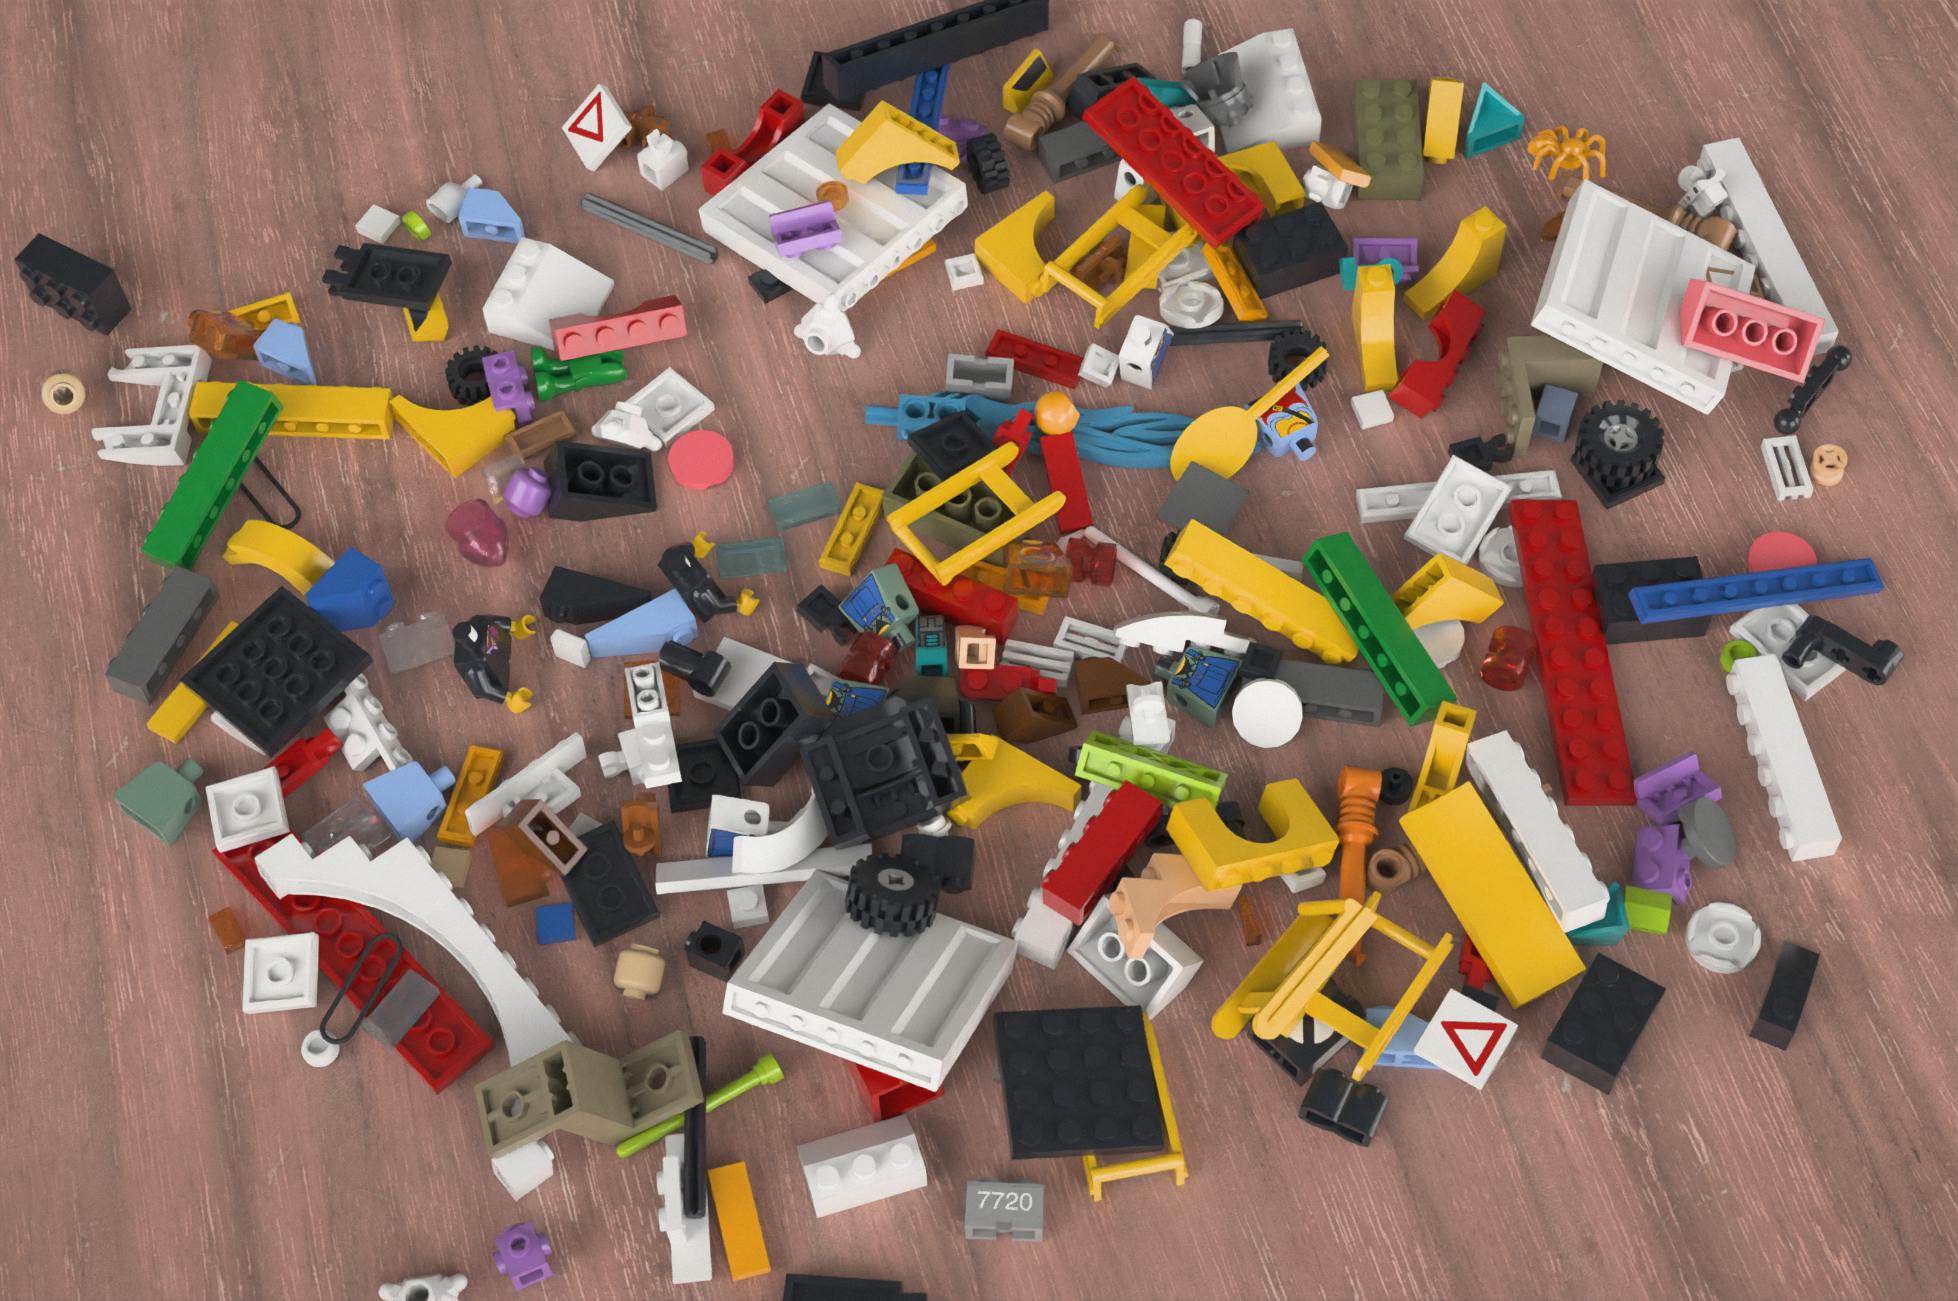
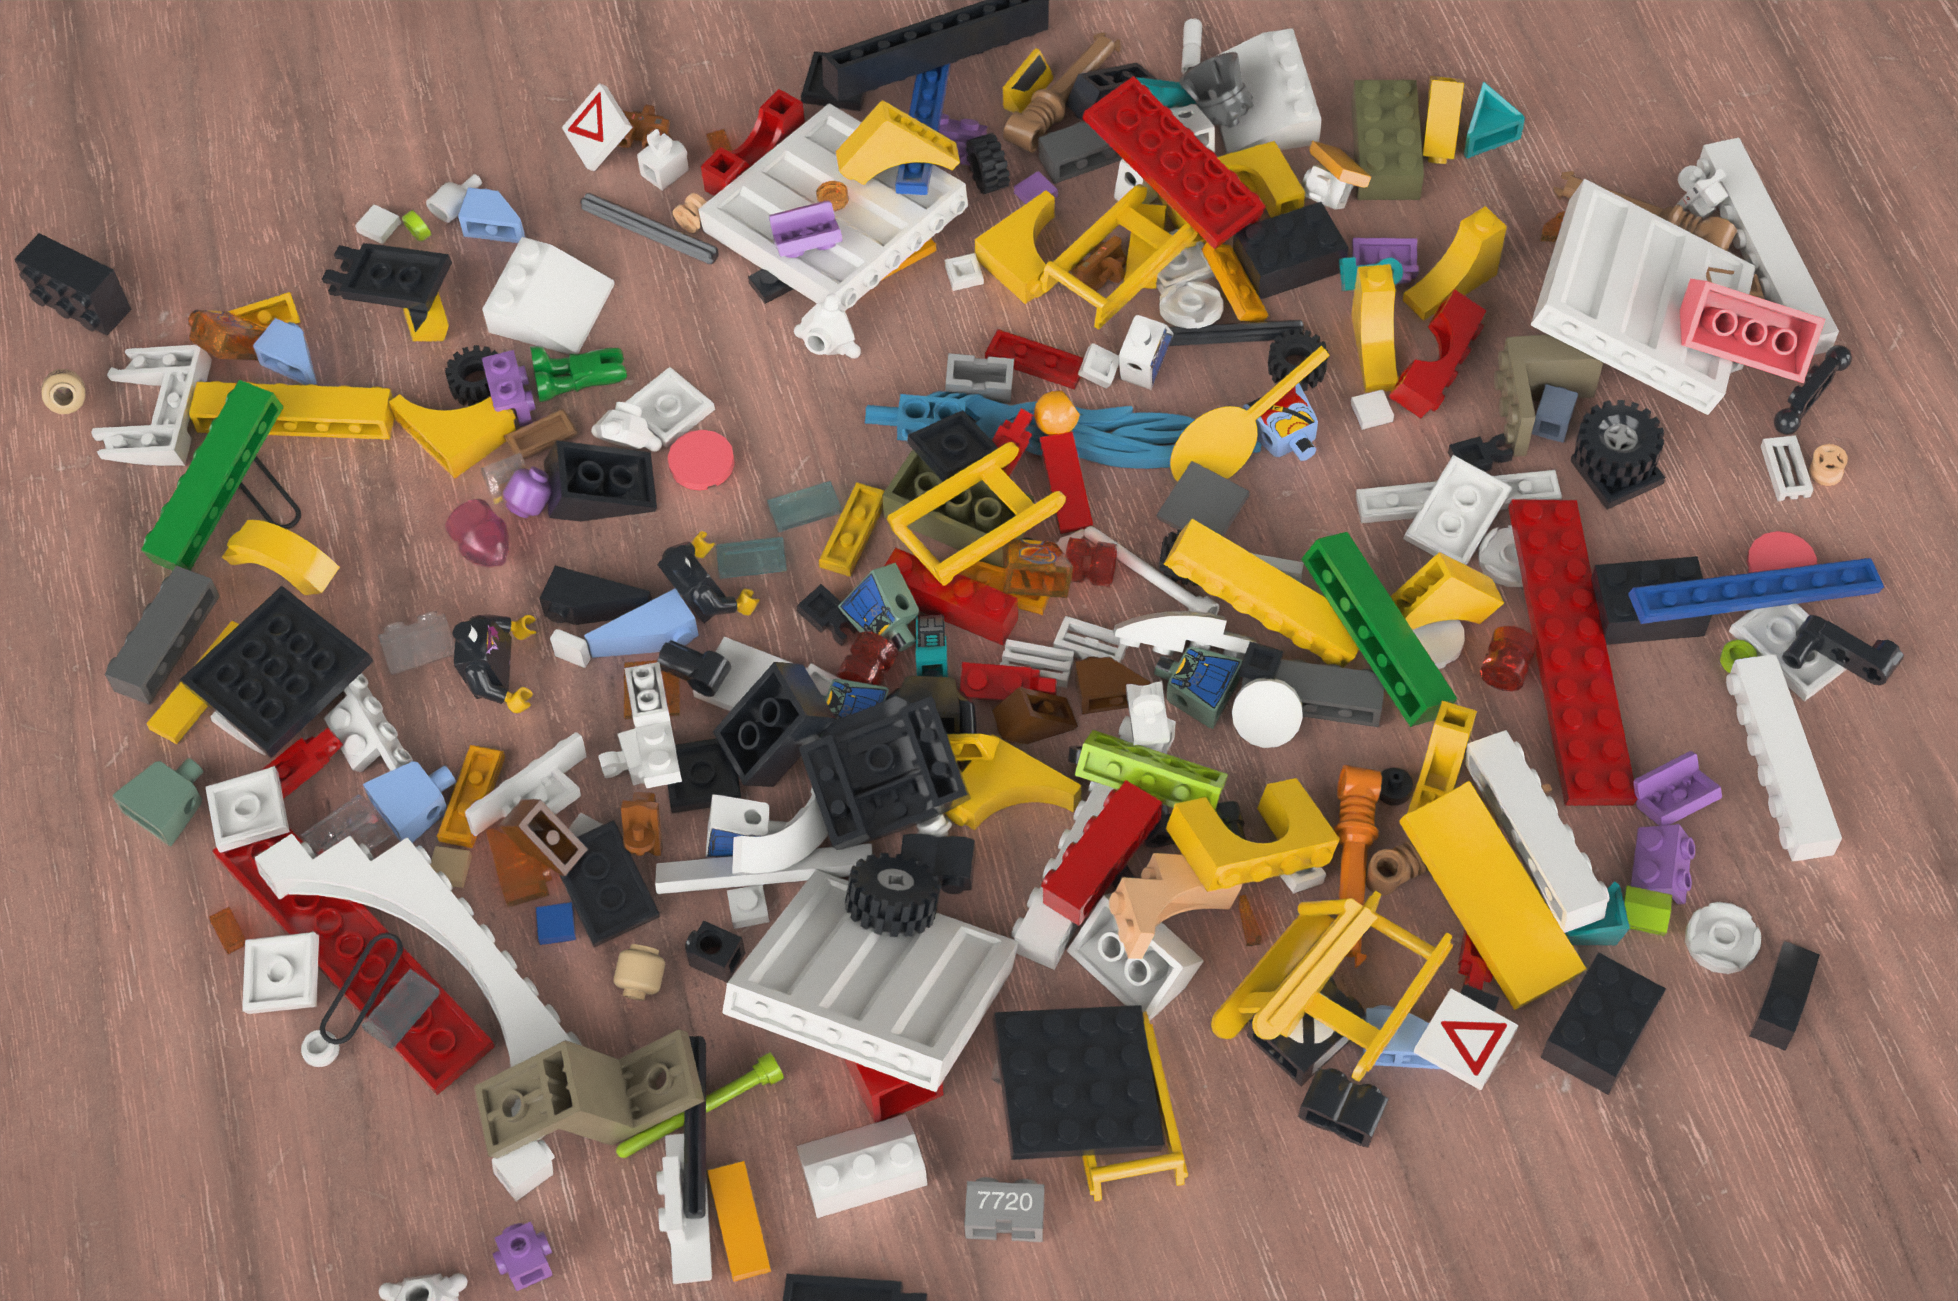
blue slope [305,547,395,632] -> none
arch [549,295,687,361] -> none
light nougat leg [954,625,996,669] -> none
light orange animal [1527,125,1606,181] -> none
dark grey tile [1678,796,1736,870] -> none
none -> light nougat wheel [673,193,707,233]
none -> medium lavender tile [1014,171,1058,204]

